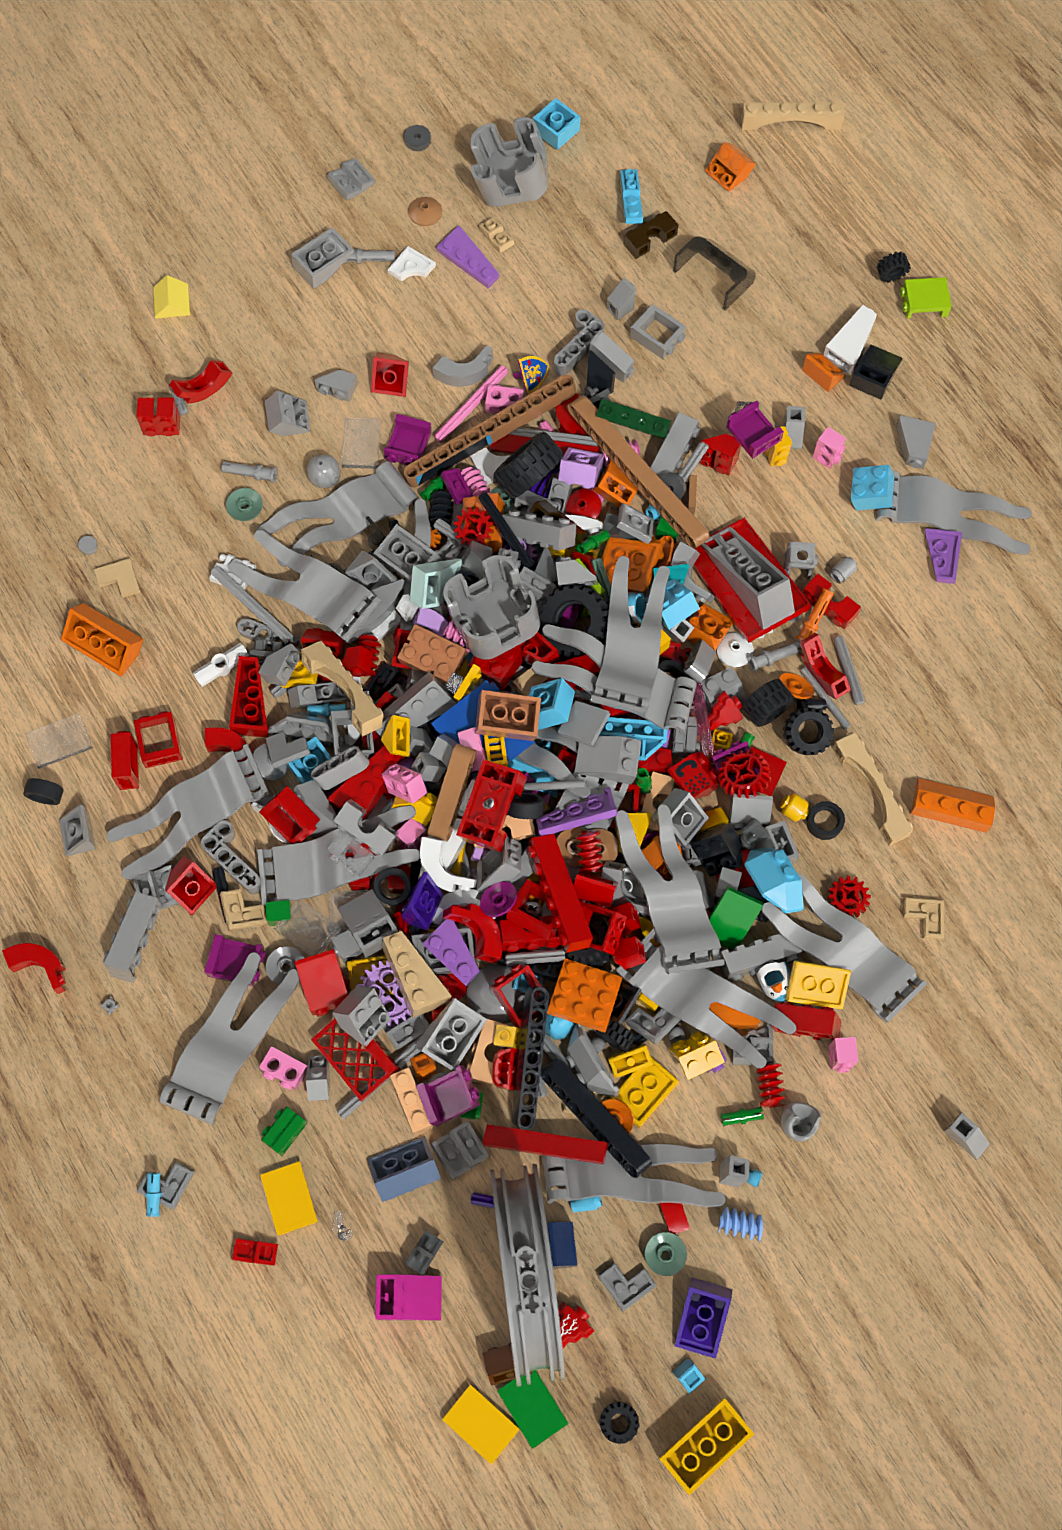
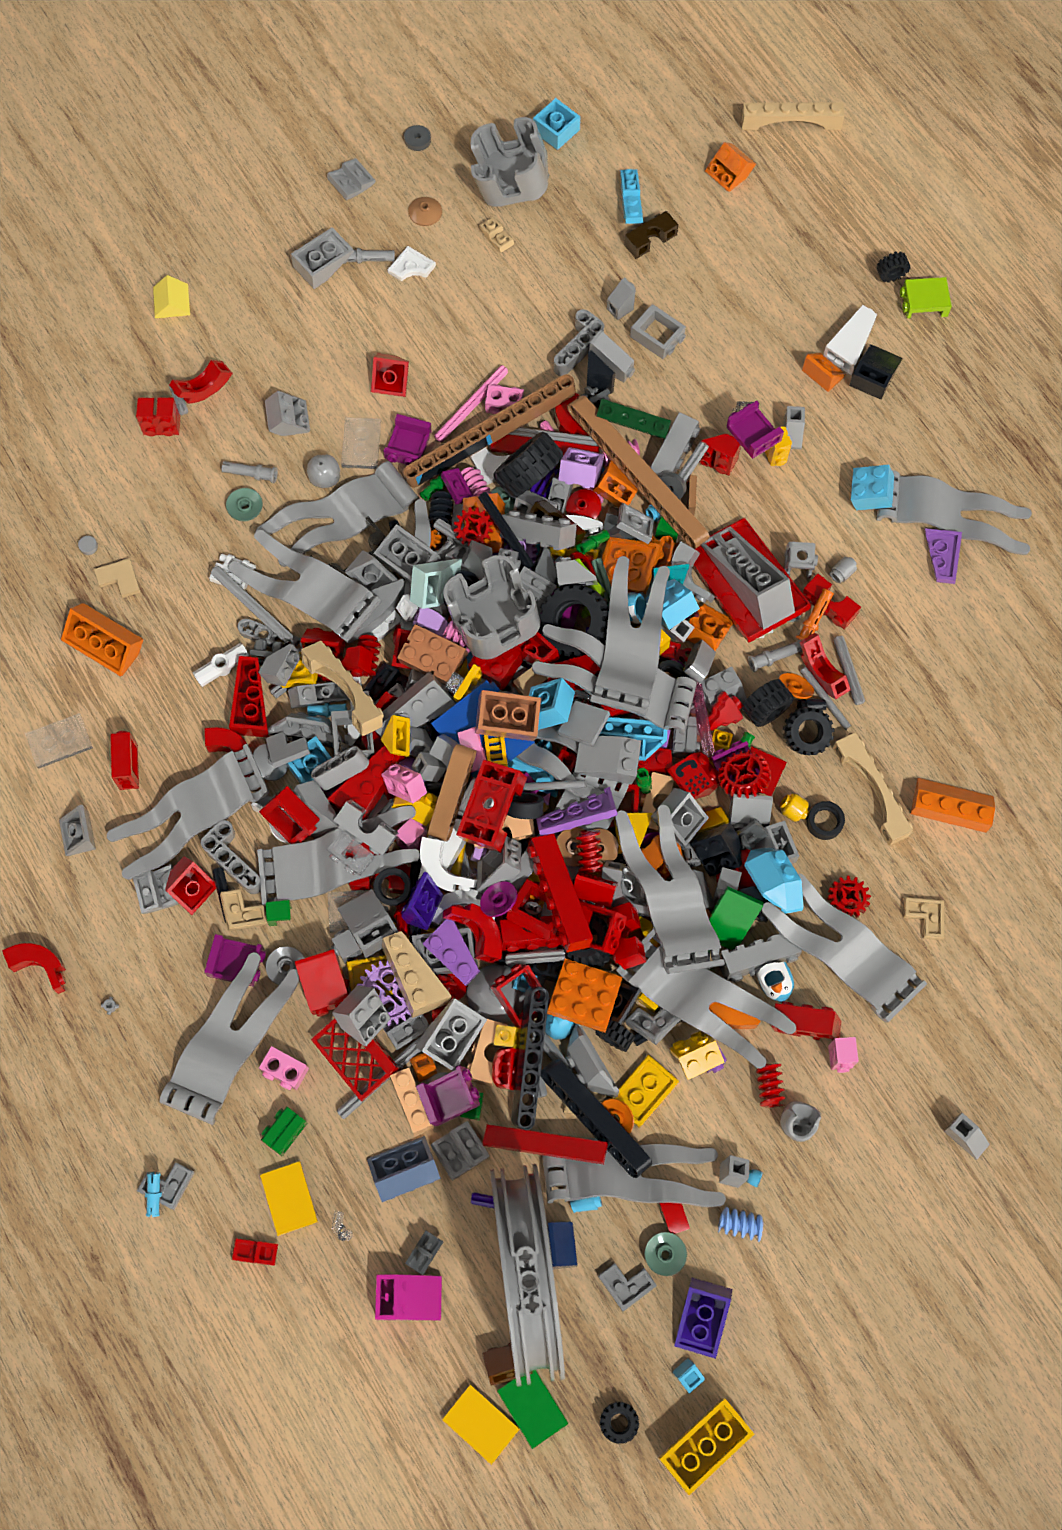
black tyre [23,778,64,805] -> none
light grey wedge [103,892,161,983] -> none
red window [134,711,183,768] -> none
clear tile [273,899,341,956] -> none
light grey slope [306,1055,330,1101] -> none
light grey slope [315,370,358,402] -> none
light grey arch [433,345,493,387] -> none
medium lavender wing [436,226,499,288] -> none
shield [513,356,549,395] -> none
red rock [558,1301,595,1349] -> none
light grey hinge [591,1037,607,1053] -> none
yellow slope [608,1043,653,1078] -> none
light grey hinge [668,1026,686,1043] -> none
clear smoke windscreen [673,236,756,311] -> none
white dish [716,633,754,668] -> none
green pin [721,1106,764,1127] -> none
light grey slope [732,1023,774,1065] -> none
yellow tile [785,960,851,1009] -> none
bright pink brick [812,427,846,469] -> none
light grey slope [896,415,936,469] -> none

